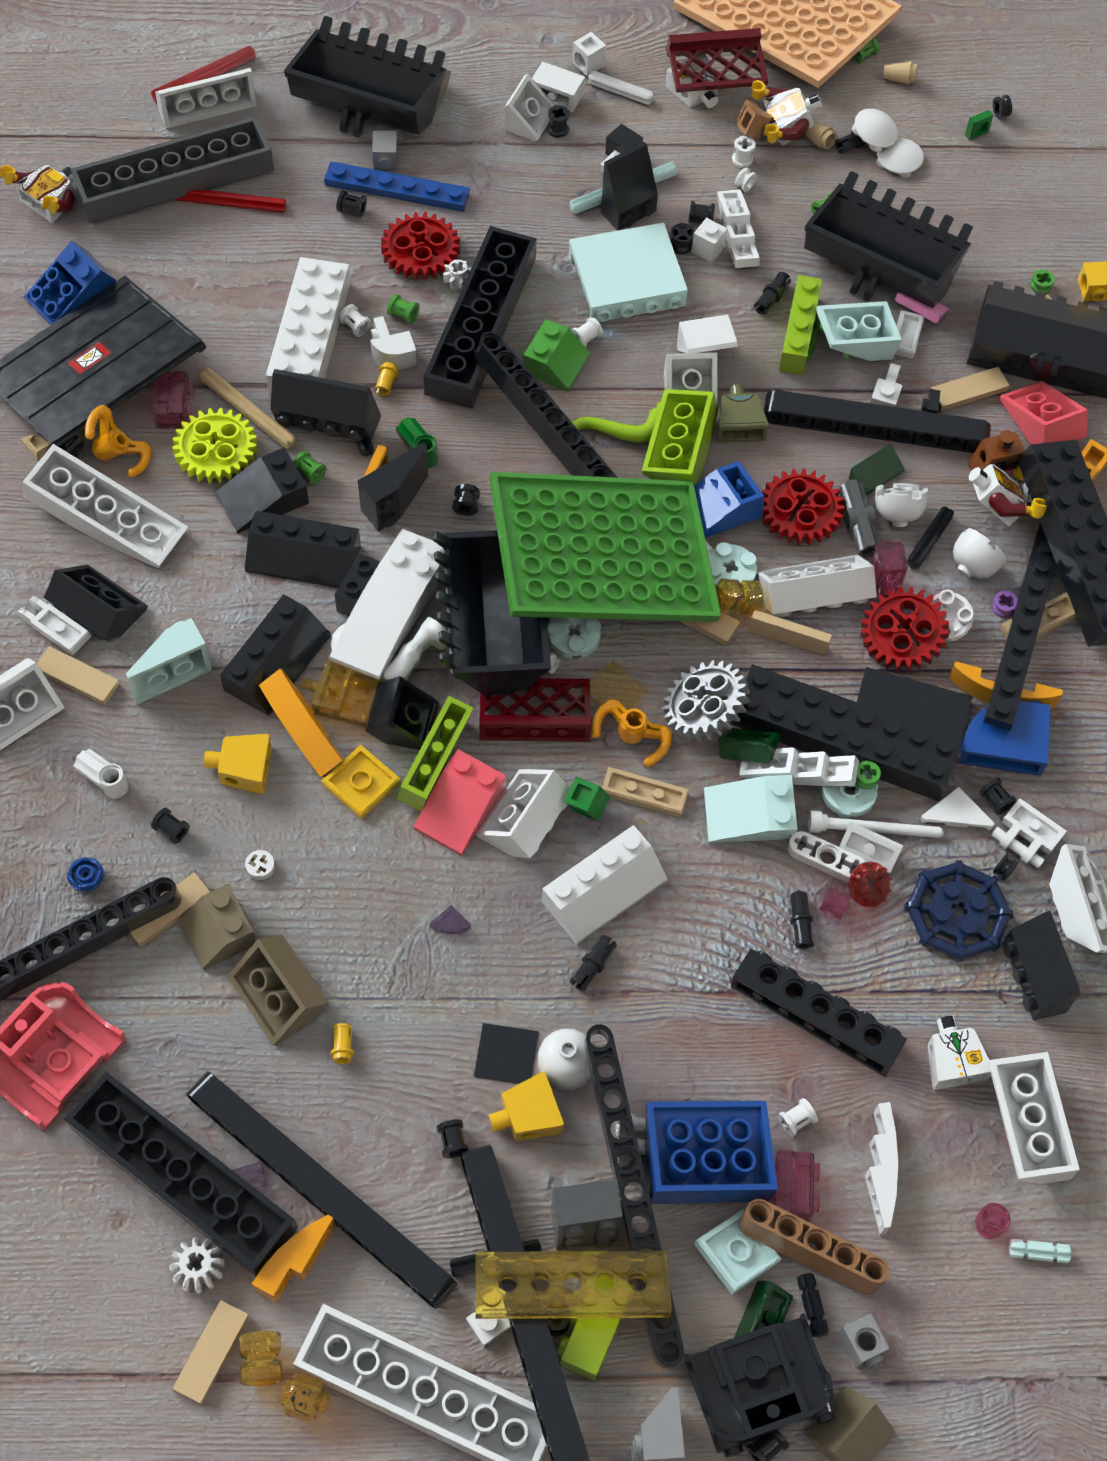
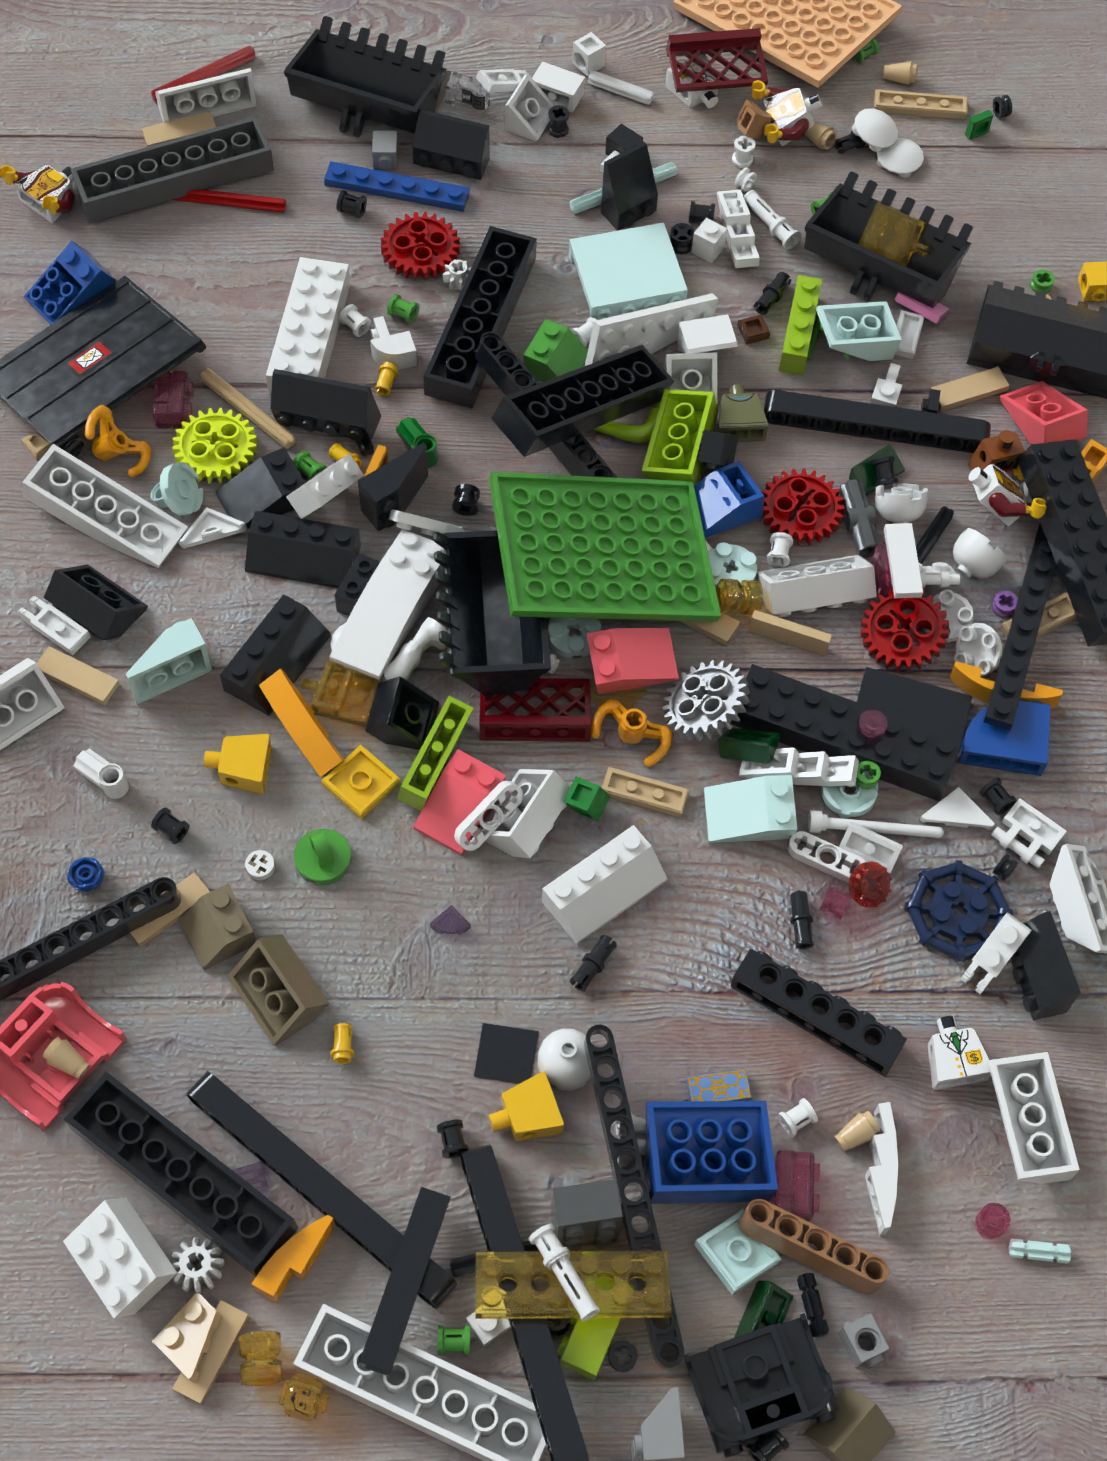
none -> tan cone [42,1037,90,1080]
none -> white brick [63,1197,177,1318]
none -> tan tile [141,111,216,147]
none -> light aqua tile [150,462,203,516]
none -> wing [152,1292,222,1383]
none -> white tile [178,507,247,549]
none -> white brick [286,454,364,519]
none -> bright green tile [294,829,352,885]
none -> yellow pin [328,443,362,468]
none -> black tile [359,1187,451,1376]
none -> white hinge [389,509,465,536]
none -> black slope [412,109,490,180]
none -> bright green bush [438,1325,470,1355]
none -> clear leg [445,72,491,110]
none -> white beam [454,781,523,851]
none -> white hinge [476,69,528,93]
none -> black brick [491,345,674,457]
none -> white pin [529,1223,600,1321]
none -> white wing [585,293,718,366]
none -> coral slope [587,628,679,695]
none -> black bush [608,1341,637,1372]
none -> medium blue tile [686,1069,752,1101]
none -> black brick [697,430,739,469]
none -> reddish brown tile [737,315,770,344]
none -> white pin [744,190,802,250]
none -> white bush [766,532,793,567]
none -> tan cone [834,1111,881,1152]
none -> clear yellow plate [858,202,929,267]
none -> clear pink plate [859,710,887,737]
none -> black bush [871,456,899,486]
none -> tan tile [873,89,968,120]
none -> white tile [884,523,923,598]
none -> white plate [919,562,960,588]
none -> white dish [954,623,1002,677]
none -> white hinge [961,913,1032,994]

